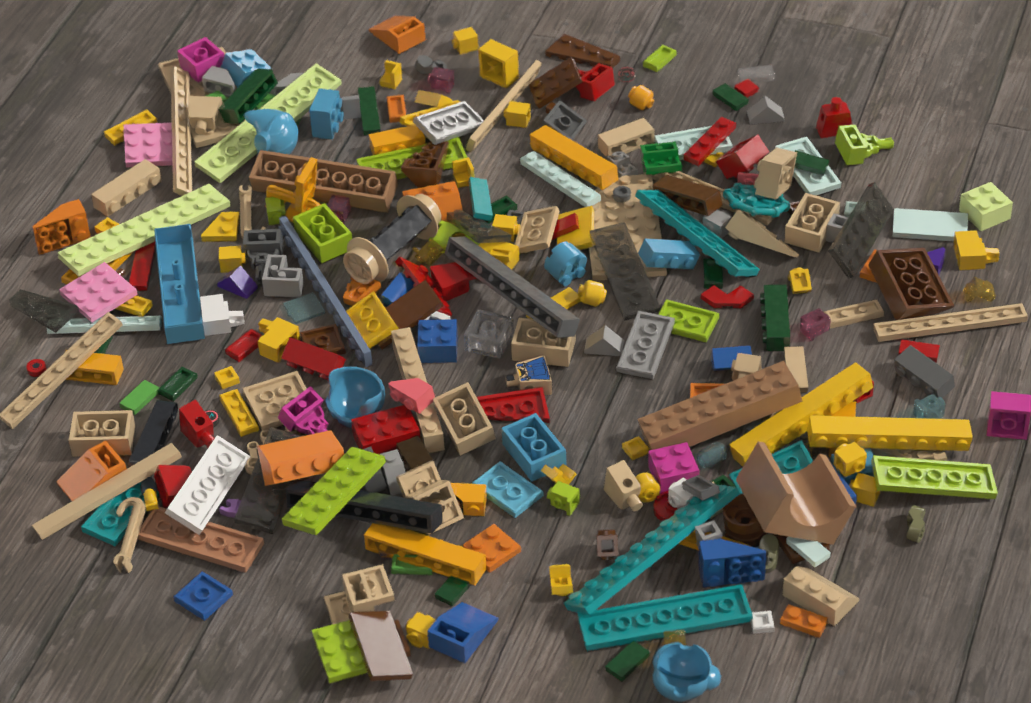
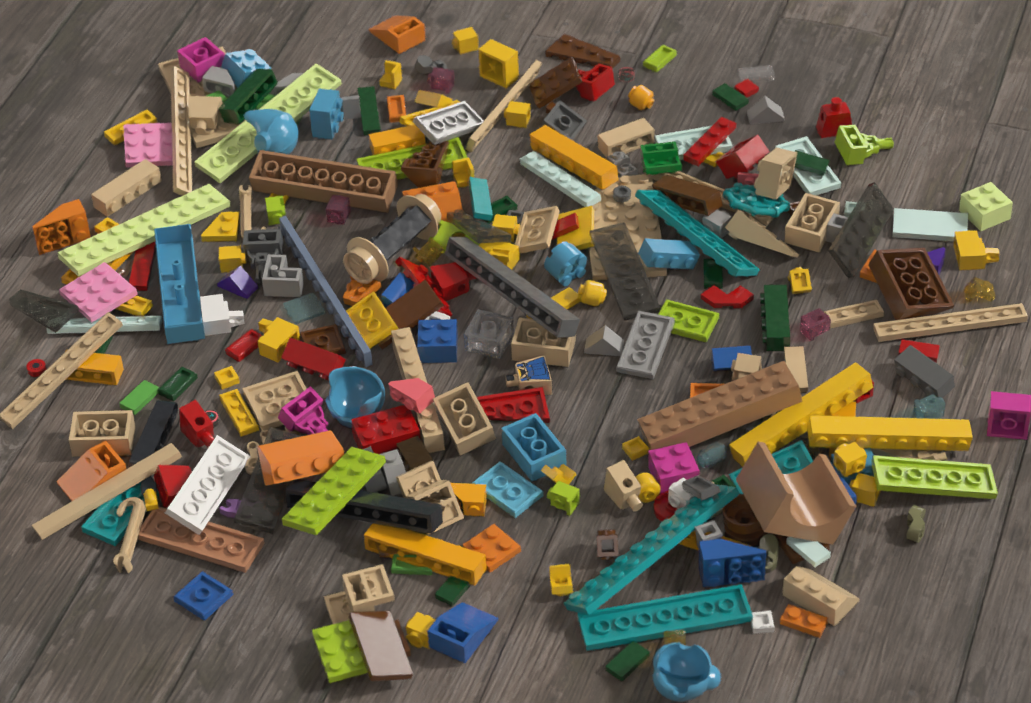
light orange plate [266,157,321,223] -> none
lime brick [293,203,352,263] -> none

